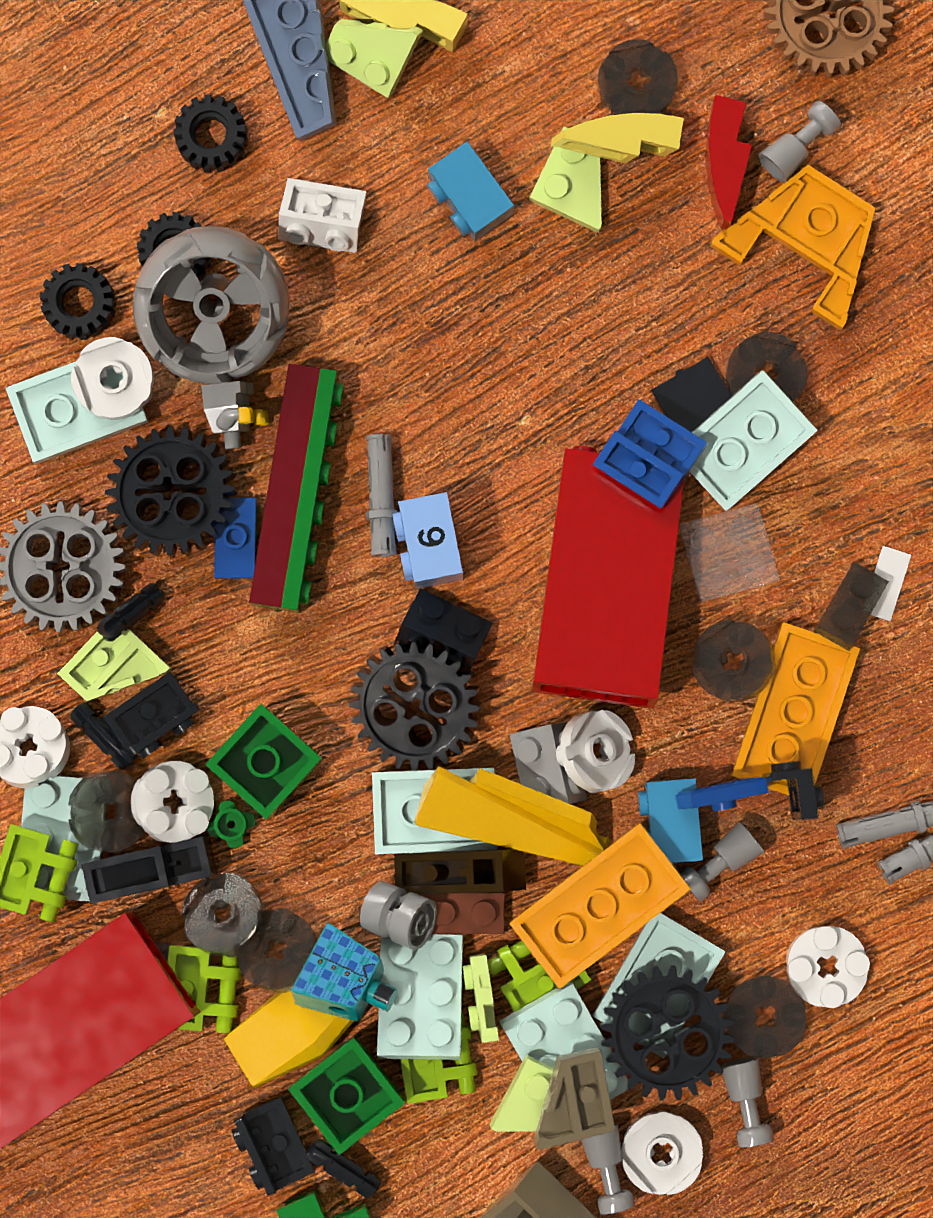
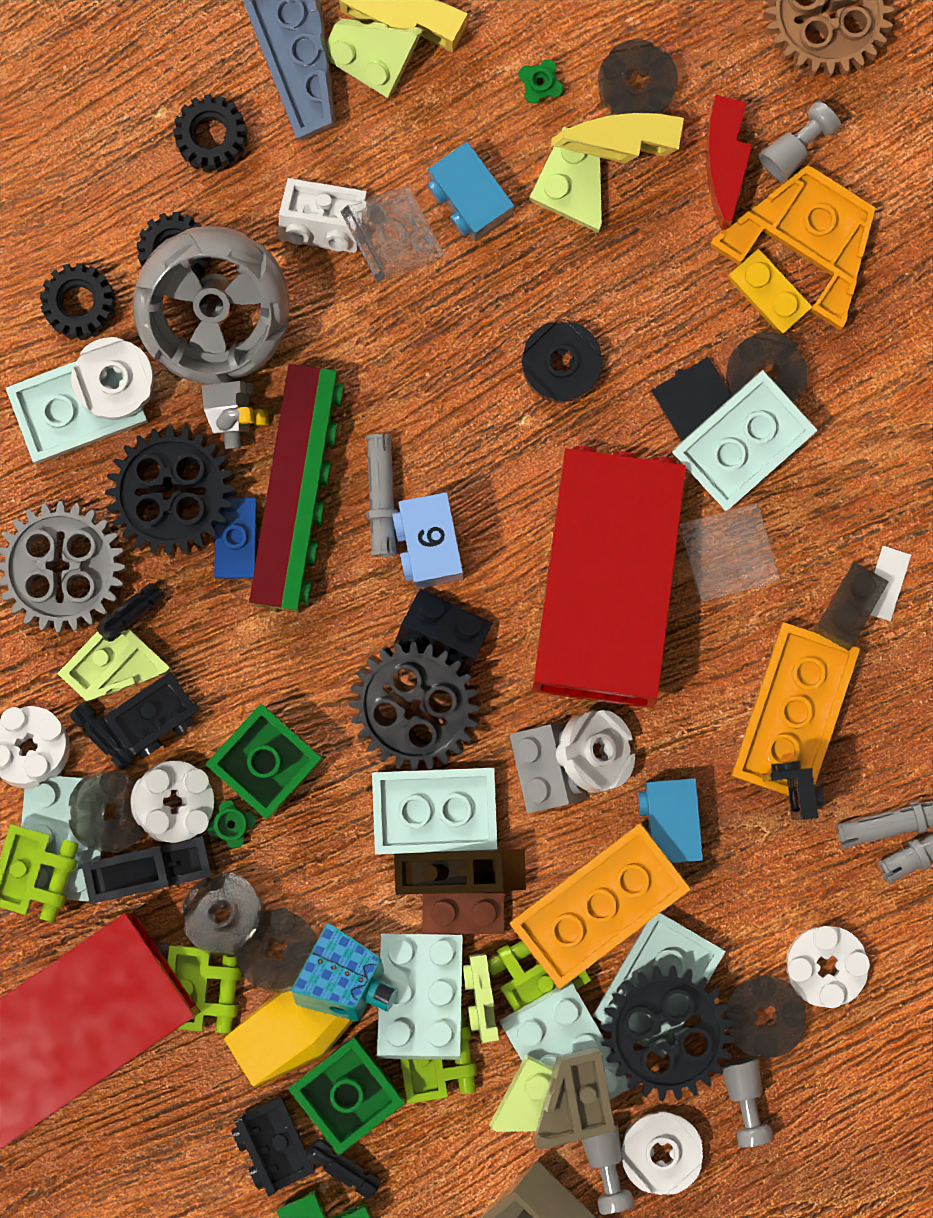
light grey wheel [360,881,437,950] -> none
yellow wedge [415,766,610,866] -> none
blue slope [593,399,708,510] -> none
blue plate [676,777,769,811] -> none
light grey piece [679,821,765,903] -> none
clear smoke plate [692,620,776,703] -> none
none -> clear plate [340,185,445,282]
none -> green plate [518,59,563,104]
none -> black plate [521,322,602,404]
none -> yellow plate [728,248,812,336]

